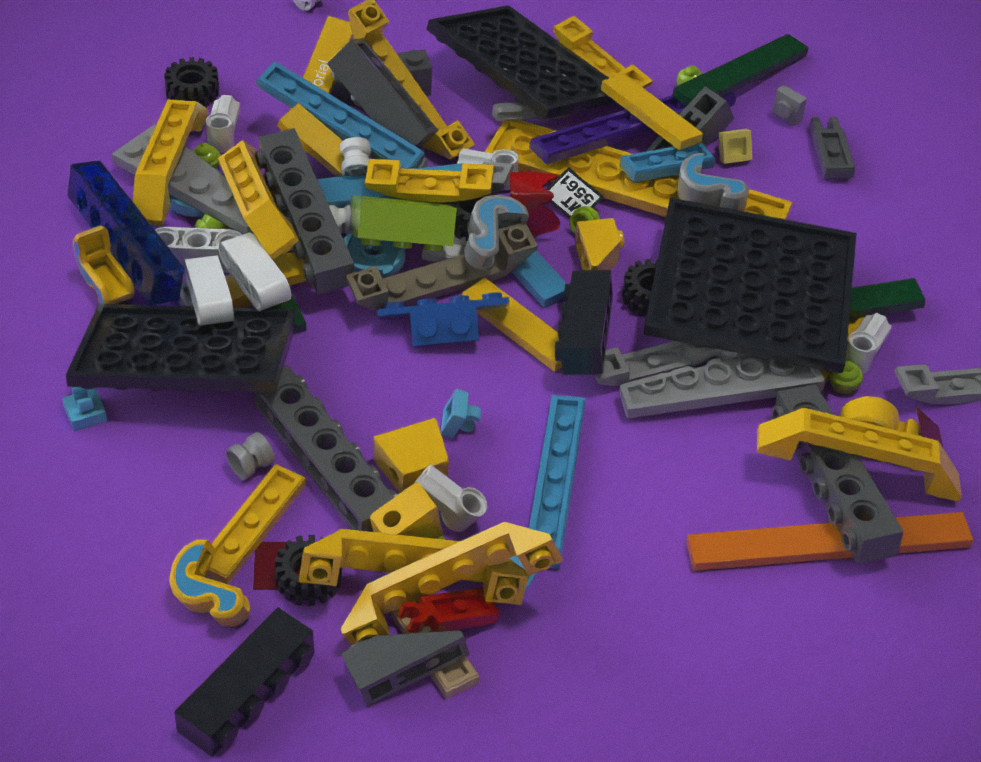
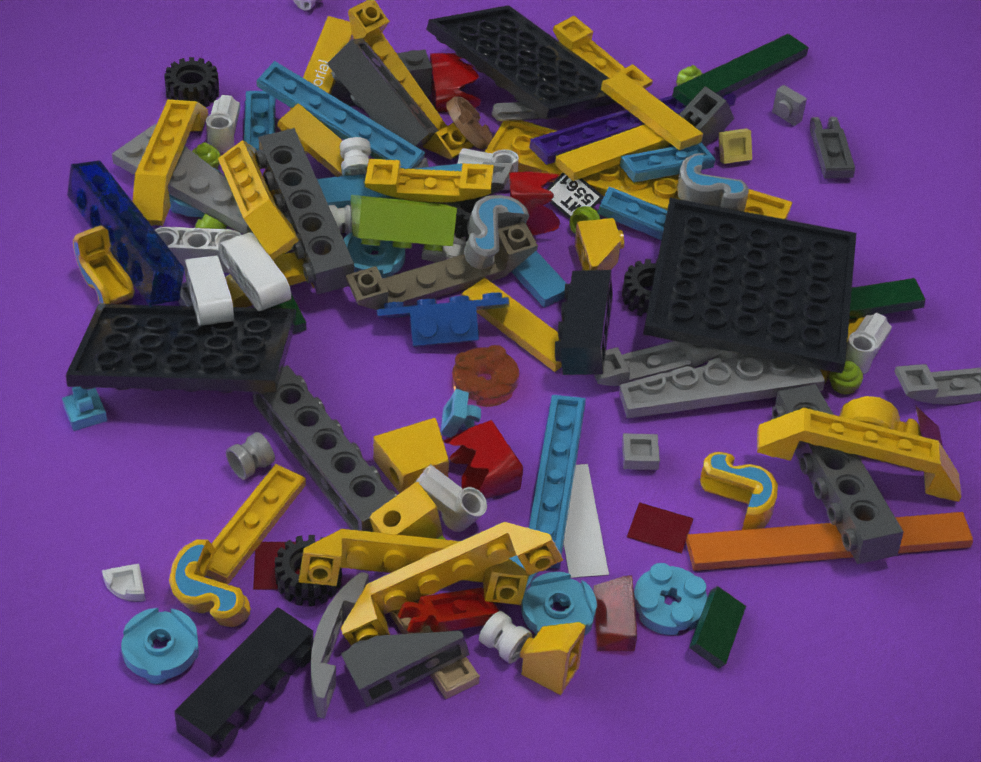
none -> white tile [102,563,146,601]
none -> medium azure plate [121,608,199,684]
none -> dark azure tile [244,91,276,151]
none -> light grey slope [311,572,369,719]
none -> red piece [430,53,481,112]
none -> red piece [443,420,523,499]
none -> medium nougat tile [446,96,493,150]
none -> clear orange plate [452,345,519,407]
none -> white wheel [479,611,532,664]
none -> yellow slope [520,622,586,695]
none -> medium azure plate [521,572,597,636]
none -> yellow tile [555,124,669,181]
none -> white sticker [564,464,609,578]
none -> clear red slope [593,575,637,651]
none -> dark azure tile [597,186,667,240]
none -> light grey plate [622,433,660,470]
none -> dark red sticker [627,502,694,553]
none -> medium azure plate [633,563,708,635]
none -> dark green tile [689,586,746,668]
none -> yellow animal [700,452,778,530]

